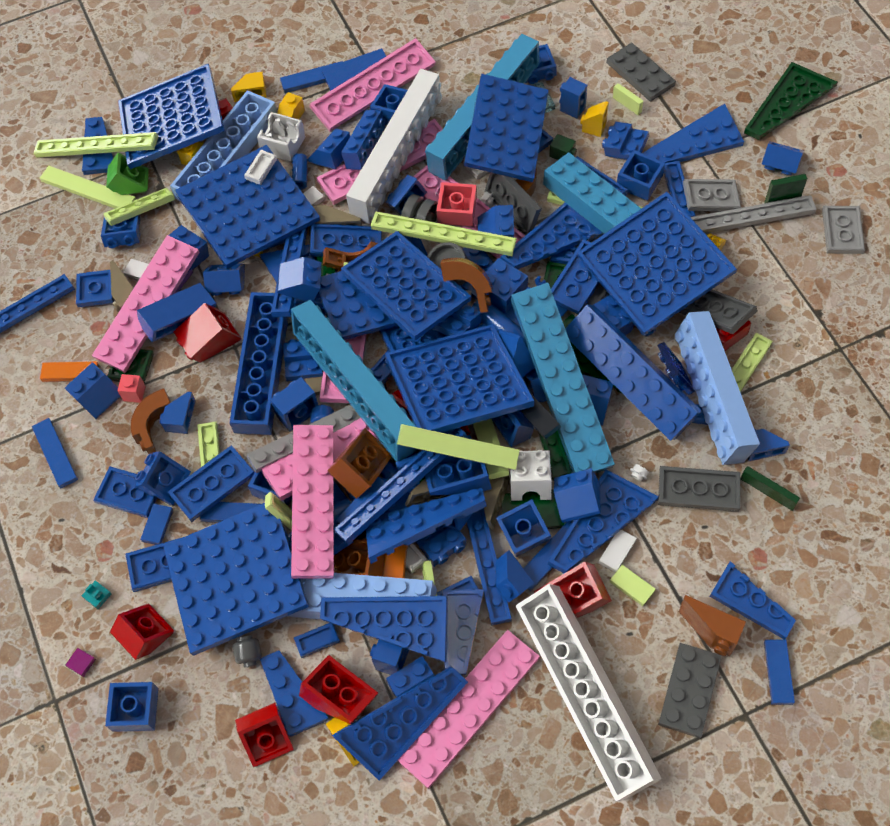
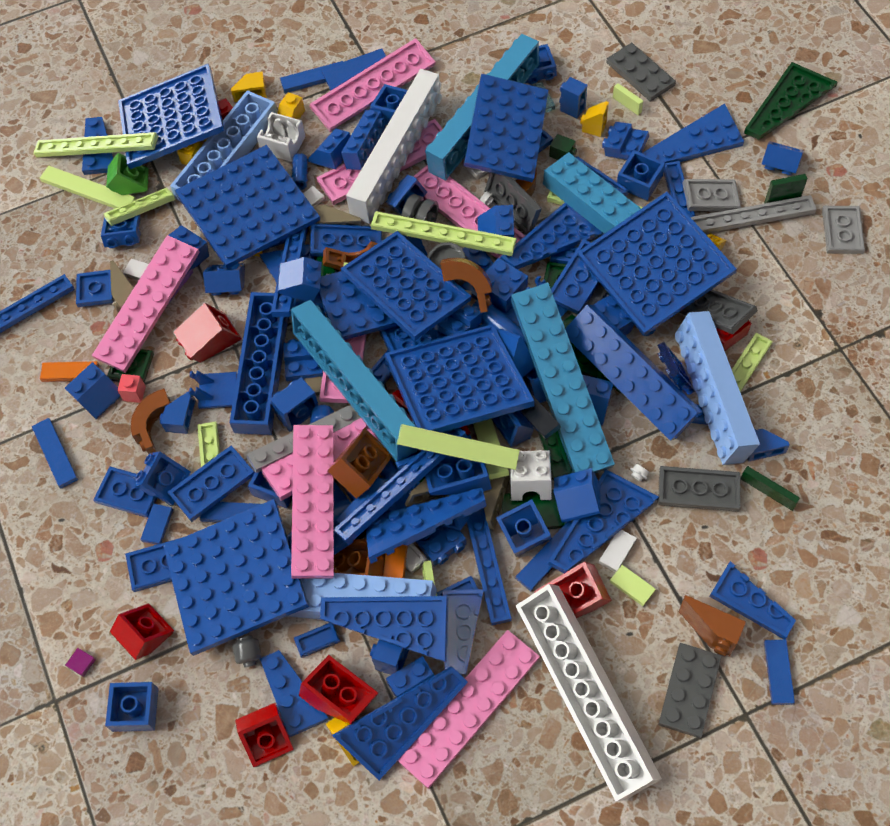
teal tile [81,580,112,609] -> none
blue brick [137,283,216,342] -> none
white tile [244,150,277,185] -> none
yellowish green tile [265,492,292,531] -> none
coral brick [437,182,477,226] -> none
blue slope [496,550,534,602] -> none
none -> blue plate [189,371,237,409]

